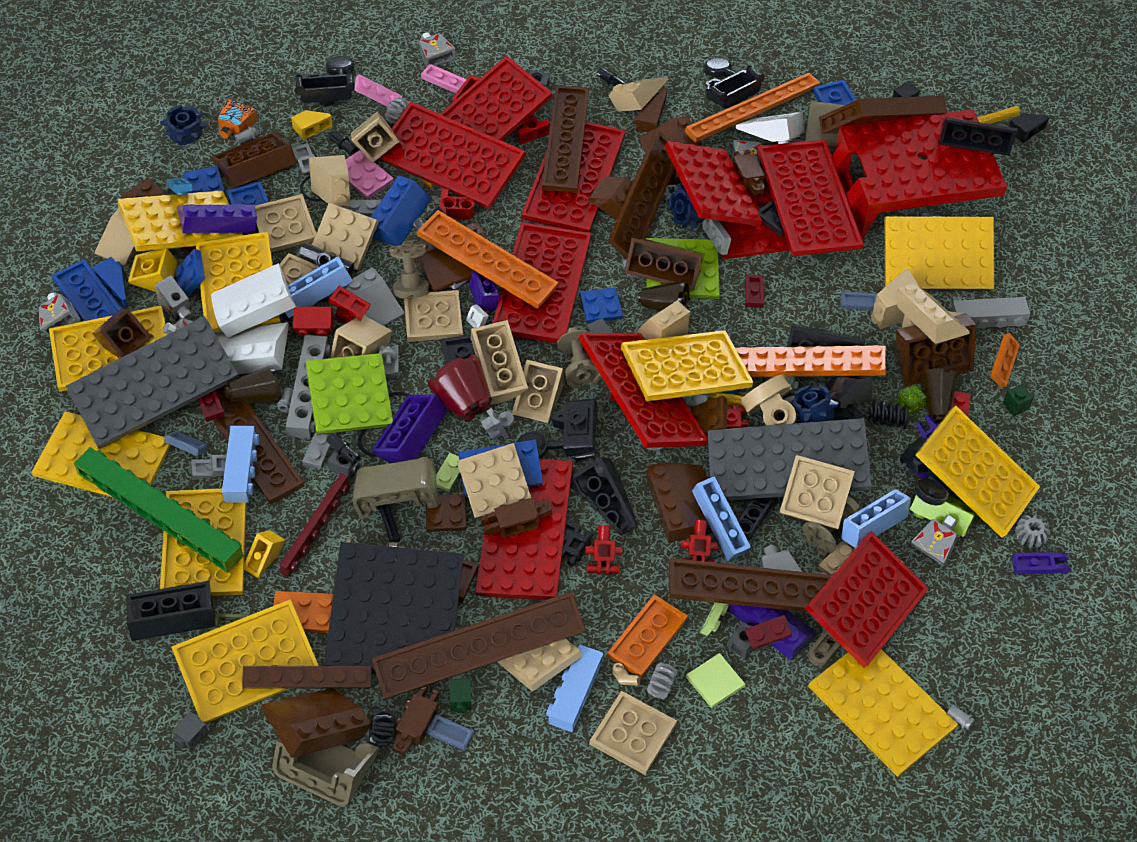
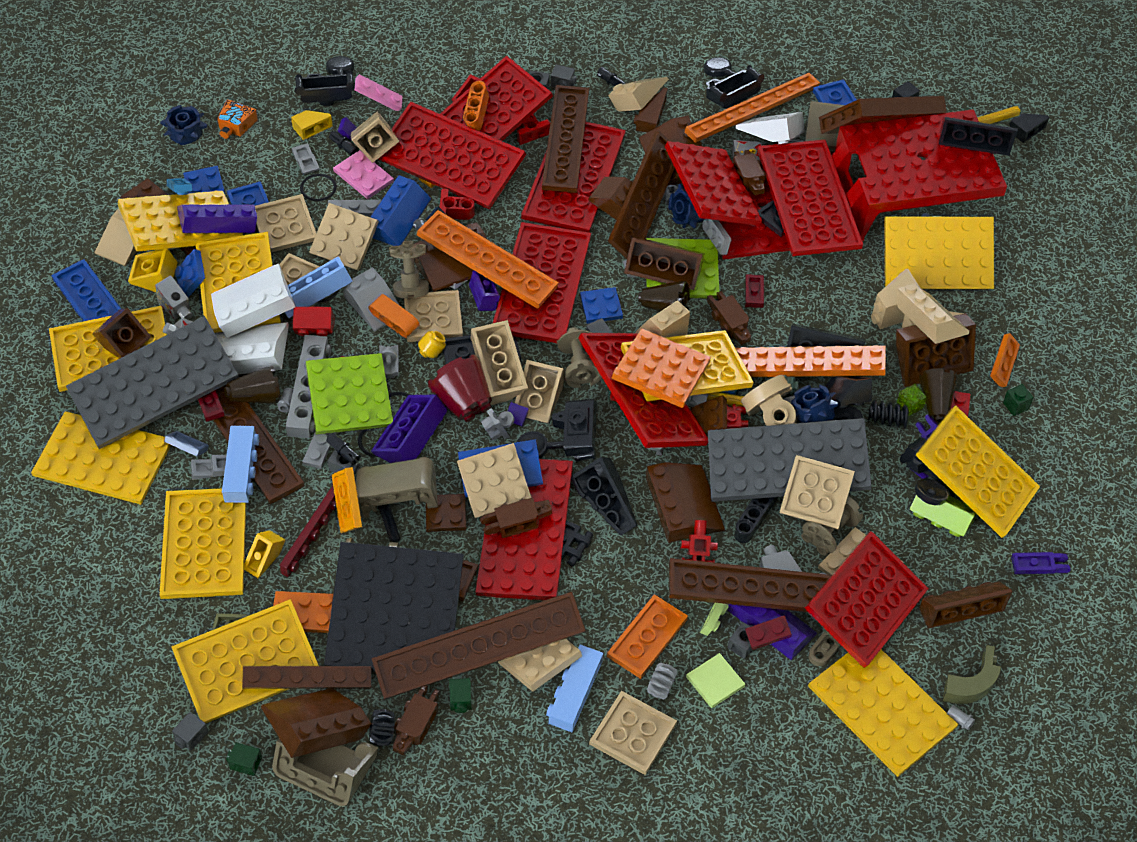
light grey torso [39,293,80,337] -> none
green brick [74,447,243,573] -> none
blue slope [93,257,129,309] -> none
black slope [126,581,215,641] -> none
reddish brown slope [211,132,297,188] -> none
light grey pin [234,127,258,145] -> none
black piece [299,243,354,275] -> none
tan slope [309,155,350,207] -> none
red tile [329,285,371,324] -> none
tan slope [330,316,392,358] -> none
light grey gear [385,97,410,126] -> none
light grey torso [419,33,455,68] -> none
bright pink plate [421,64,466,94] -> none
sand blue tile [426,714,474,751] -> none
yellowish green plate [436,453,461,492] -> none
white plate [466,305,489,328] -> none
red piece [585,525,622,575] -> none
tan arm [612,663,640,686] -> none
light blue brick [692,476,751,561] -> none
sand blue tile [841,291,877,310] -> none
light blue brick [841,489,911,547] -> none
light grey torso [911,515,958,566] -> none
light grey brick [950,297,1030,329] -> none
light grey gear [1015,514,1050,549] -> none
none -> dark green brick [226,742,262,776]
none -> light orange tile [332,467,362,533]
none -> dark purple tile [338,117,357,141]
none -> orange beam [368,294,420,338]
none -> yellow head [418,331,446,358]
none -> orange beam [463,81,489,131]
none -> dark purple tile [508,402,530,427]
none -> dark grey brick [551,64,577,87]
none -> orange plate [612,328,711,408]
none -> reddish brown hinge [707,291,751,345]
none -> reddish brown slope [919,581,1012,629]
none -> olive arch [943,645,1001,704]

